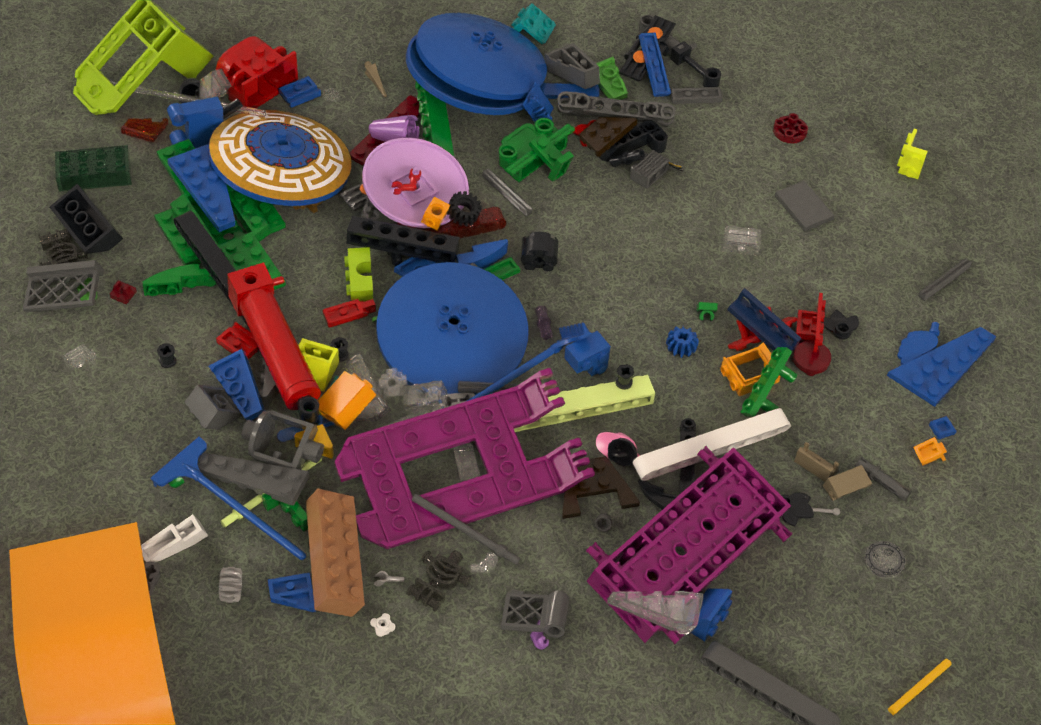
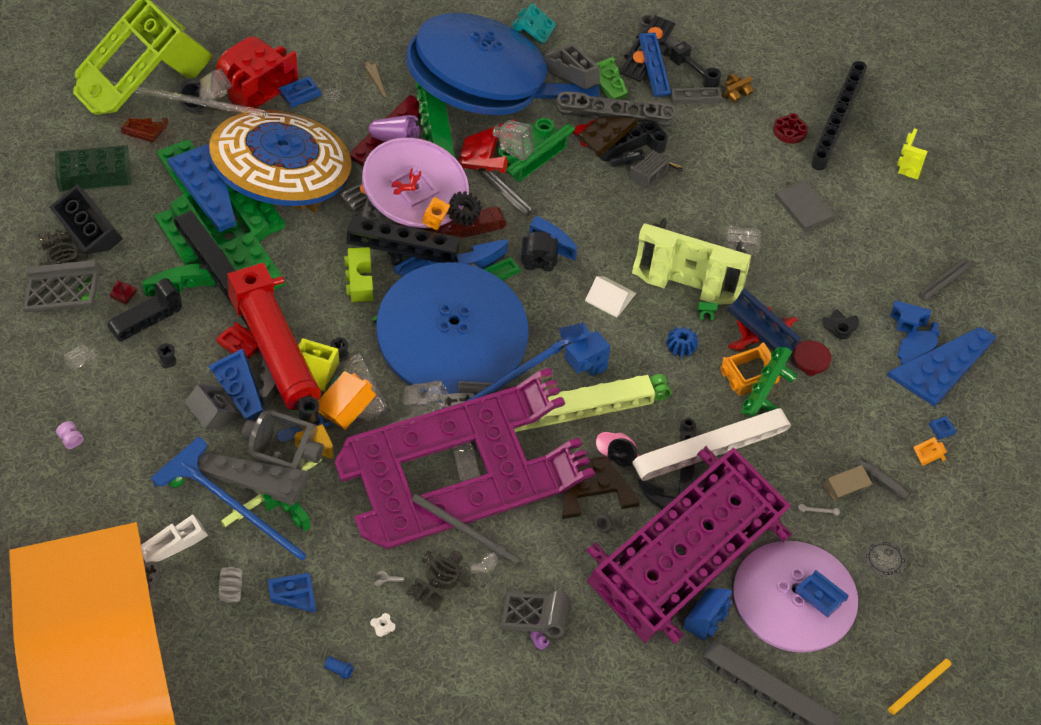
blue piece [167,97,243,148] -> none
medium nougat brick [306,489,365,617] -> none
red hinge [322,299,376,328] -> none
clear brick [379,368,408,397] -> none
blue hinge [522,82,554,122] -> none
green bracket [529,133,574,182] -> none
axle [535,306,553,340] -> none
clear wedge [607,591,703,634] -> none
black bush [615,364,634,390] -> none
black plate [781,492,814,526] -> none
dark tan hinge [794,442,839,482] -> none
red bracket [796,293,826,352] -> none
none -> lavender wheel [56,421,84,449]
none -> black beam [107,278,182,341]
none -> blue pin [324,656,354,679]
none -> red wing [458,119,518,173]
none -> clear torso [493,120,534,161]
none -> blue slope [529,216,578,261]
none -> white slope [585,276,636,318]
none -> yellowish green piece [632,218,751,305]
none -> bright green wheel [649,374,672,401]
none -> pearl gold hips [722,74,754,103]
none -> lavender dish [733,541,858,652]
none -> blue plate [795,570,849,618]
none -> black beam [811,61,867,170]
none -> blue brick [890,300,931,333]

